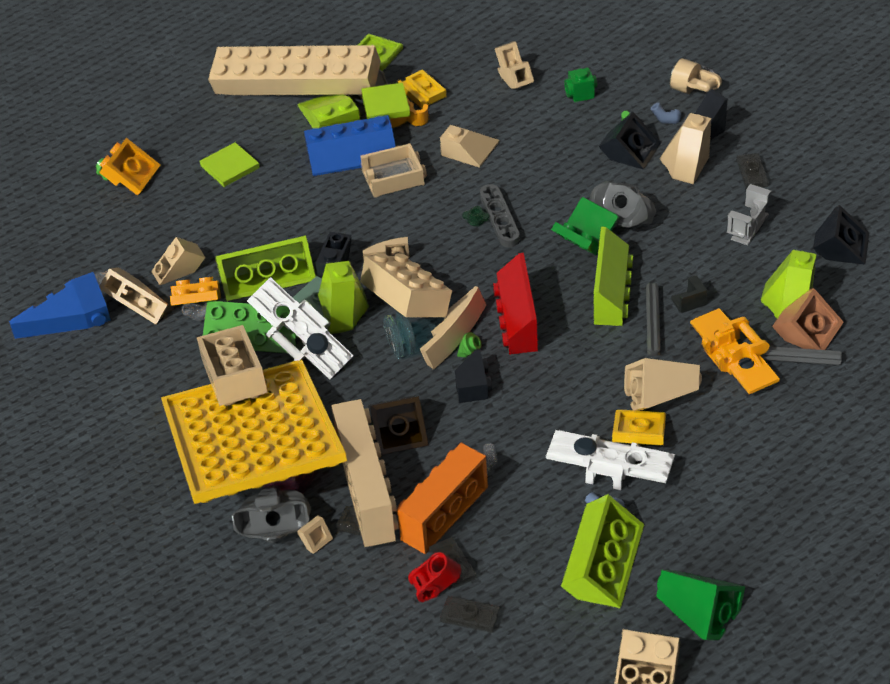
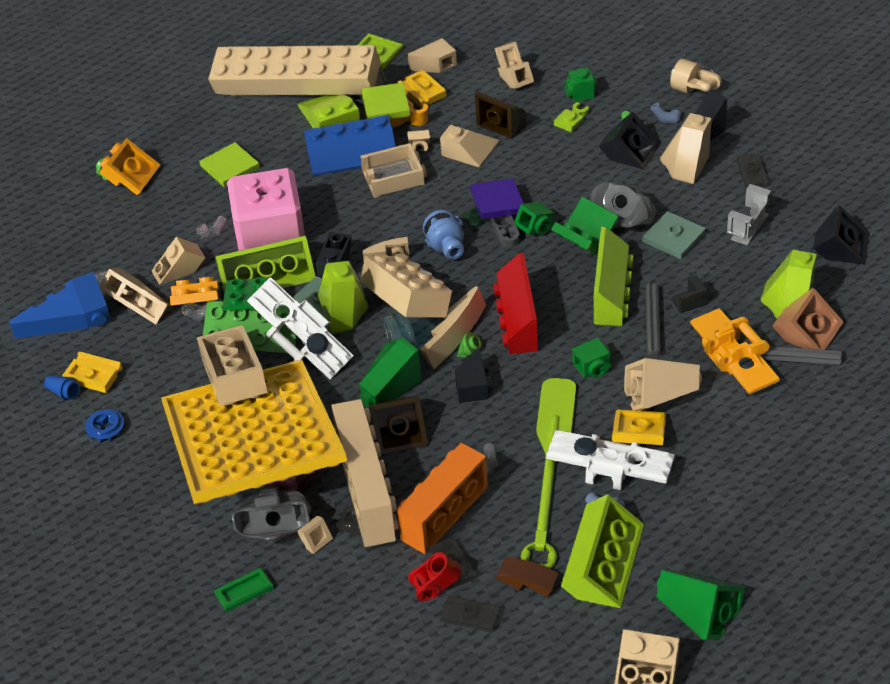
none -> blue cone [44,375,81,401]
none -> yellow plate [62,352,123,393]
none -> blue gear [85,409,124,442]
none -> clear arm [197,216,227,239]
none -> green tile [214,567,274,613]
none -> green bracket [223,277,273,311]
none -> bright pink plate [227,168,305,251]
none -> green slope [359,337,422,408]
none -> tan tile [407,130,430,153]
none -> tan slope [408,39,457,73]
none -> medium blue piece [423,210,464,260]
none -> dark purple tile [470,179,524,219]
none -> dark brown slope [475,91,526,139]
none -> reddish brown slope [496,557,558,597]
none -> green brick [514,202,554,235]
none -> lime piece [520,378,576,569]
none -> lime plate [554,102,589,133]
none -> green brick [572,338,612,378]
none -> sand green plate [642,211,706,259]

